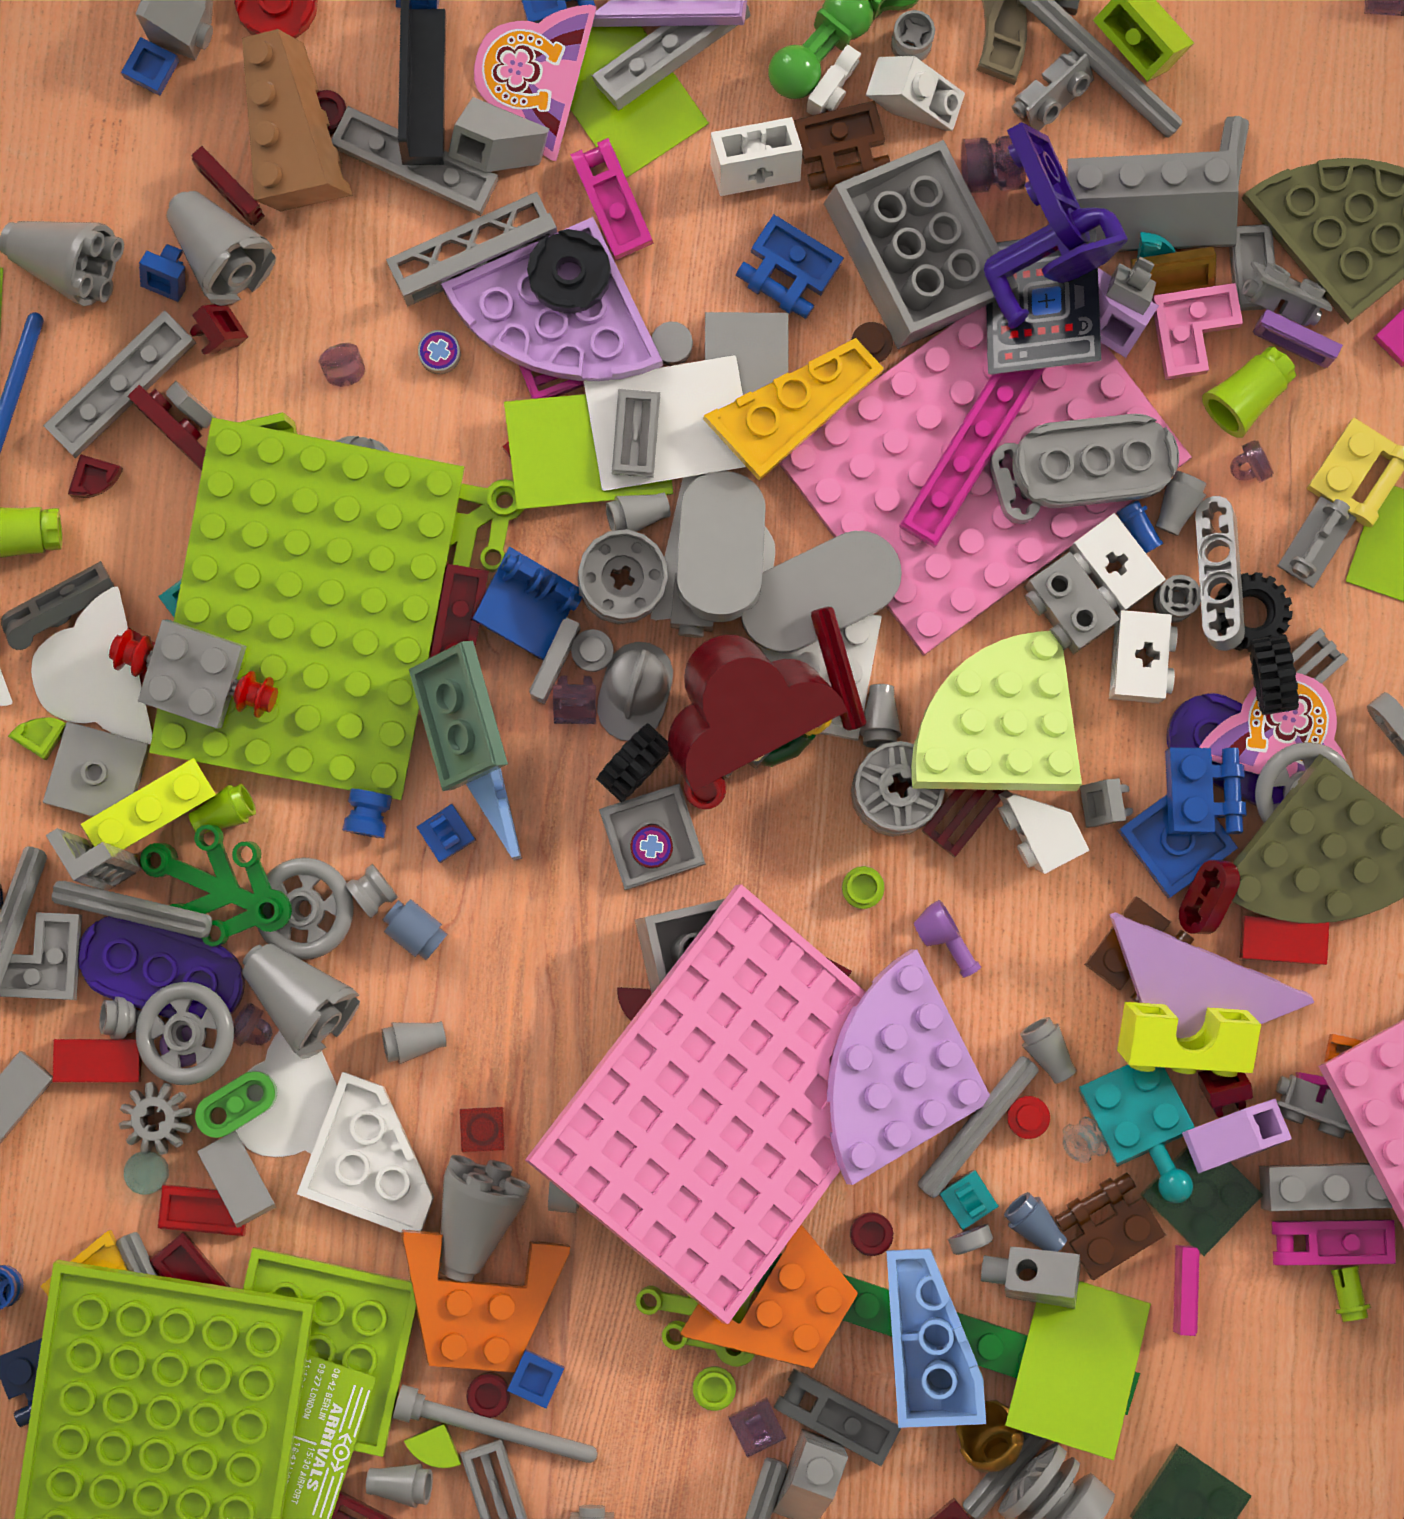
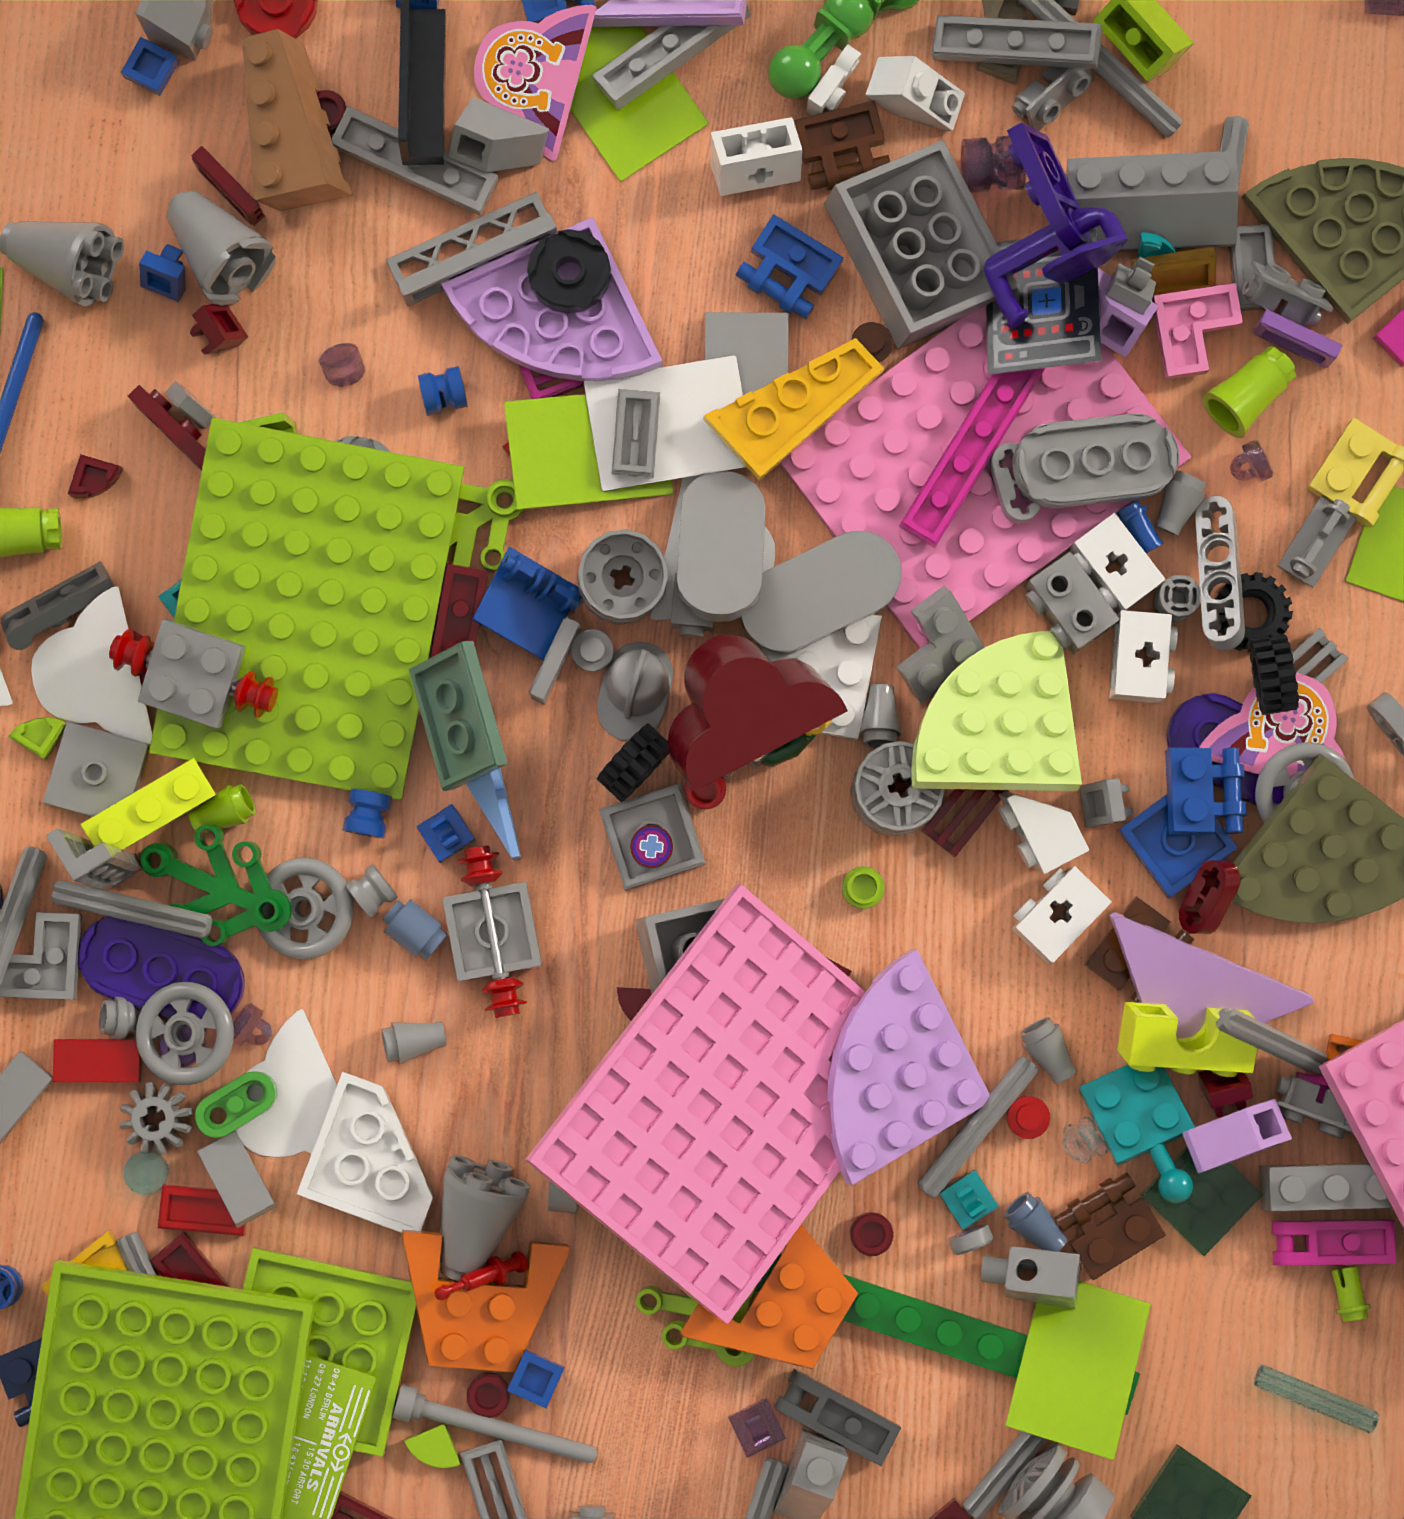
light grey plate [43,310,196,458] -> none
light grey cone [242,944,360,1059] -> none
light grey cone [366,1464,433,1508] -> none
tile [418,330,461,374] -> none
clear red tile [460,1107,505,1152] -> none
tile [553,676,596,724] -> none
dark pink plate [570,138,654,260] -> none
light grey cone [606,492,671,532] -> none
light grey tile [651,322,693,366] -> none
lime plate [693,1366,736,1411] -> none
dark red axle [811,606,866,731] -> none
light blue wedge [886,1248,986,1428] -> none
light grey wheel [891,10,935,61] -> none
medium lavender bar [914,900,981,978] -> none
pearl gold hair [955,1400,1024,1473] -> none
dark pink tile [1173,1245,1200,1336] -> none
red tile [1240,916,1330,965] -> none
none -> blue wheel [418,366,468,416]
none -> red piece [434,1251,528,1301]
none -> light grey plate [442,846,542,1018]
none -> light grey plate [896,586,985,703]
none -> light grey tile [931,15,1102,69]
none -> white brick [1011,866,1112,965]
none -> light grey axle [1216,1008,1328,1074]
none -> clear light blue axle [1254,1365,1379,1433]

